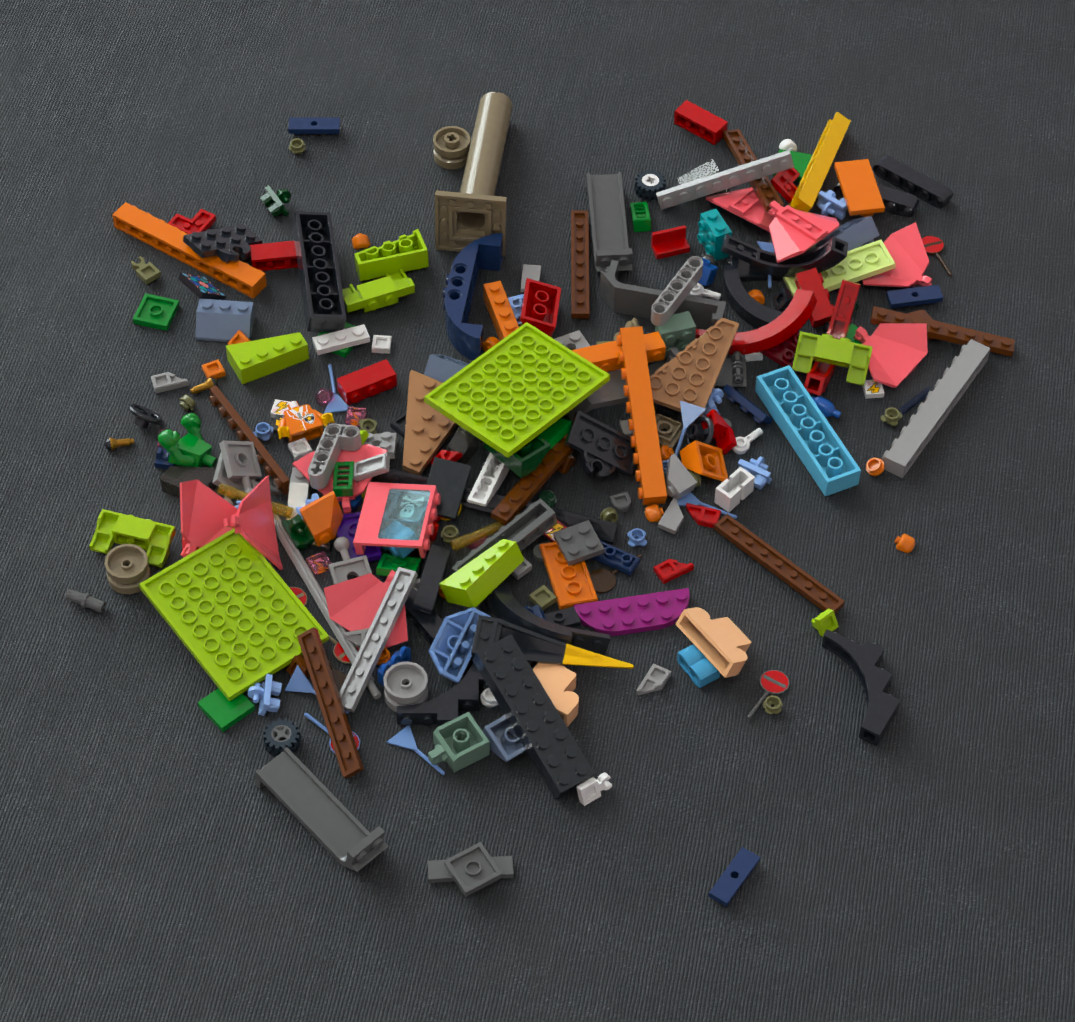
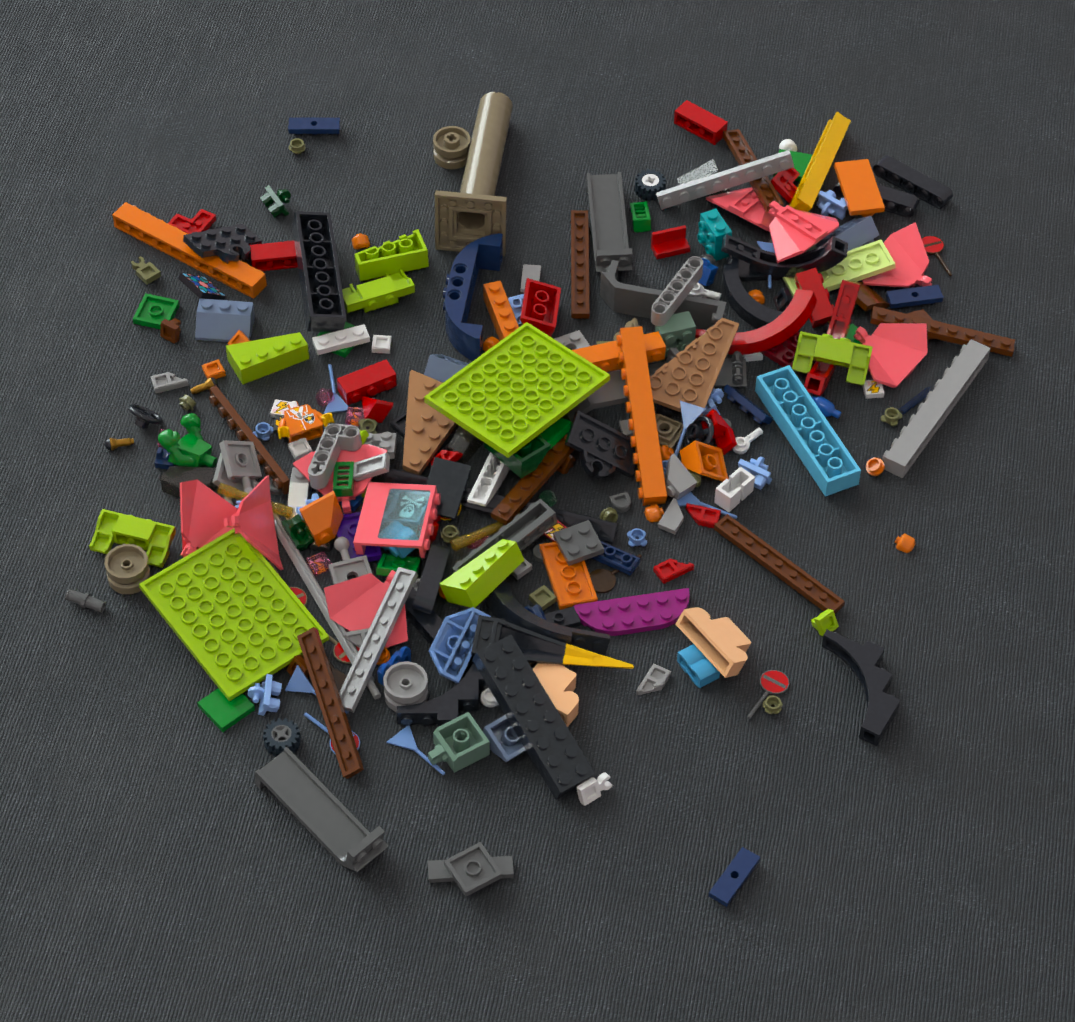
none -> reddish brown tile [160,318,181,344]
none -> red slope [362,396,393,423]
none -> reddish brown slope [854,282,889,311]

